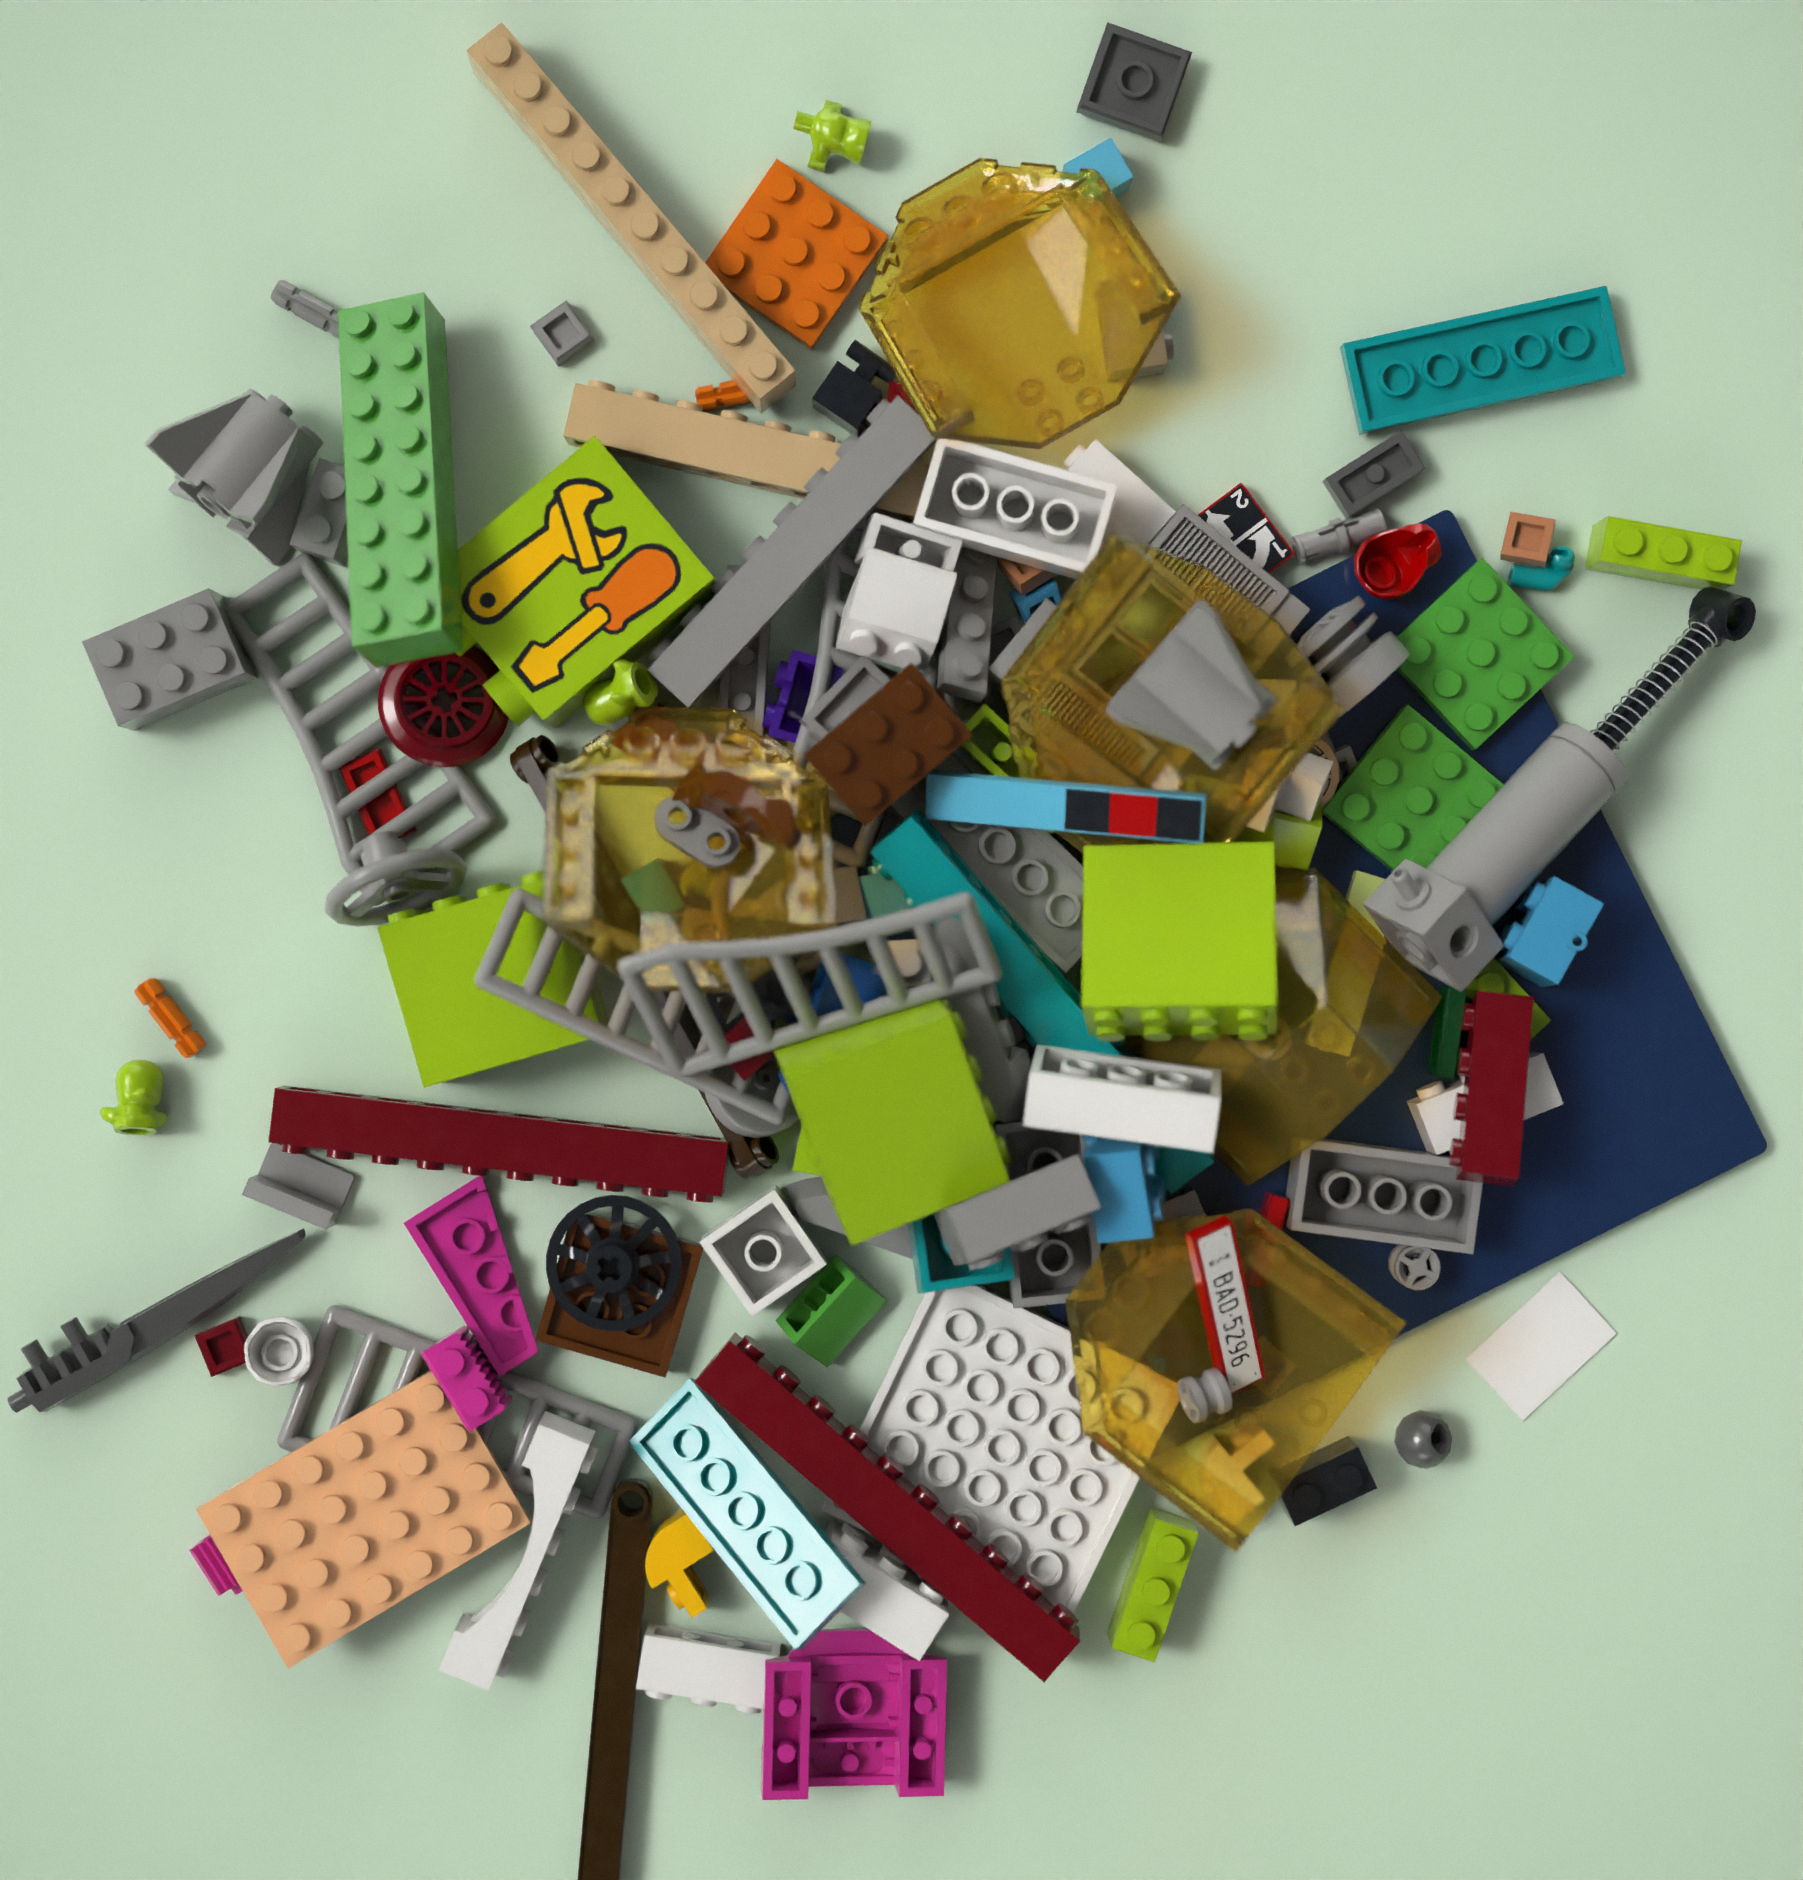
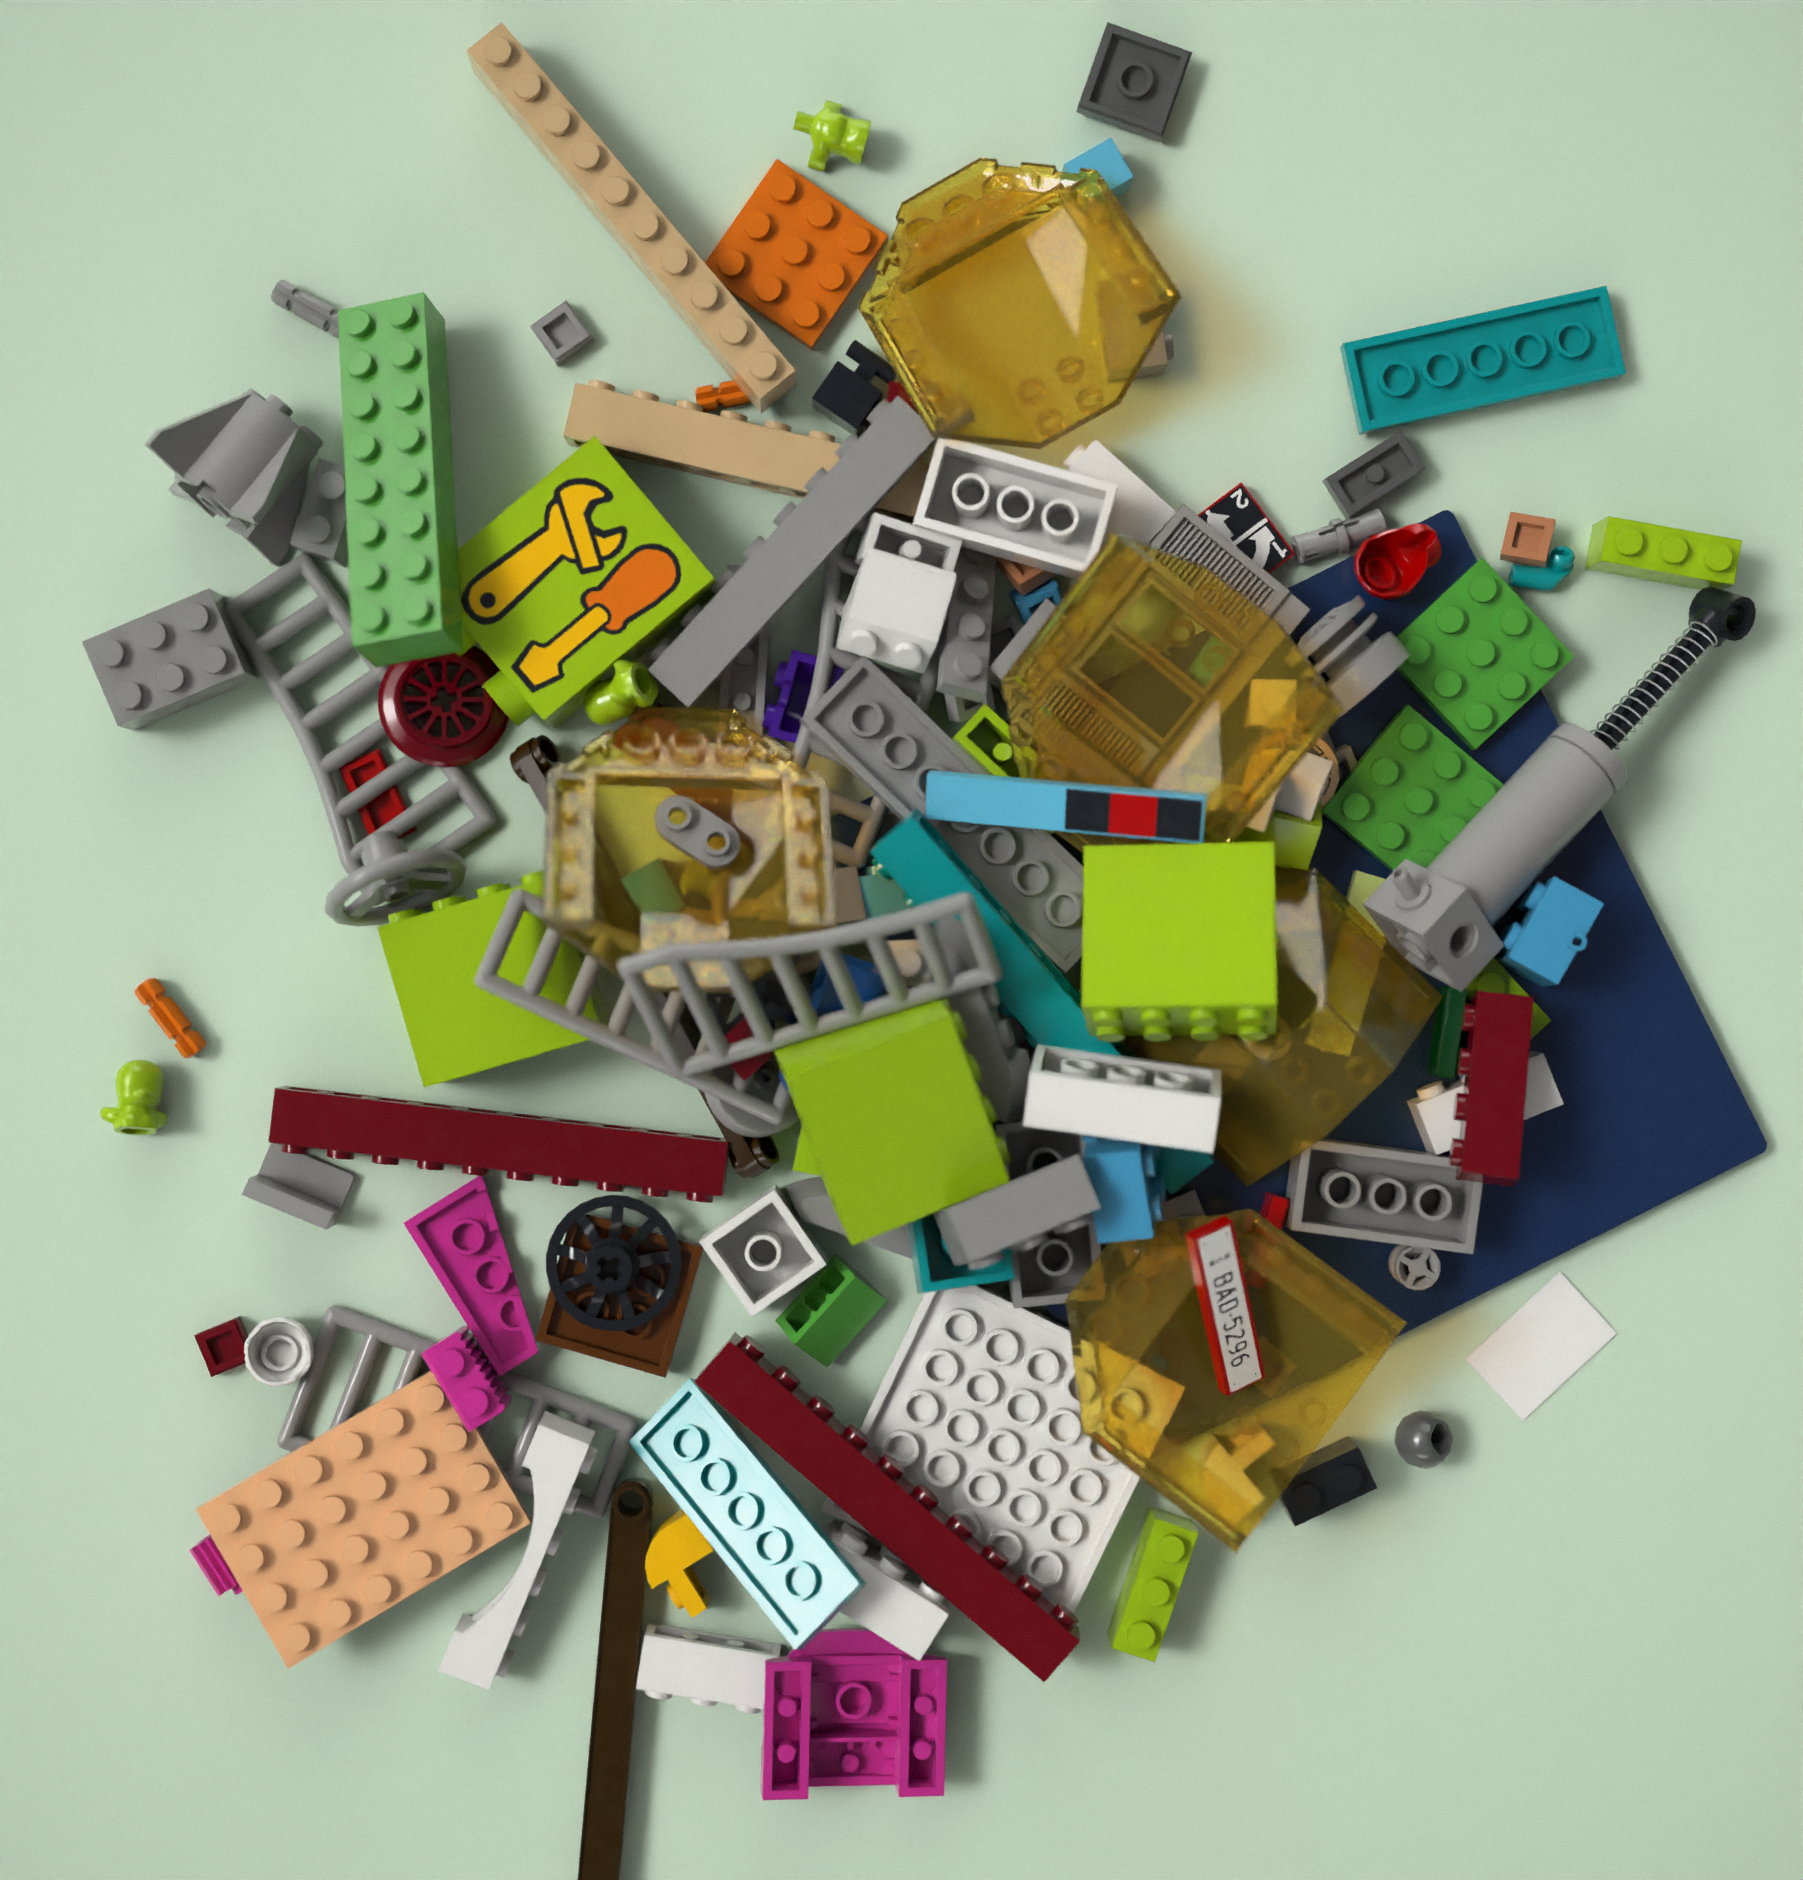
dark grey piece [8,1228,306,1413] -> none
reddish brown piece [672,764,803,850] -> none
reddish brown brick [804,662,972,826] -> none
light grey brick [1105,599,1278,771] -> none
light grey wheel [1178,1367,1232,1423] -> none

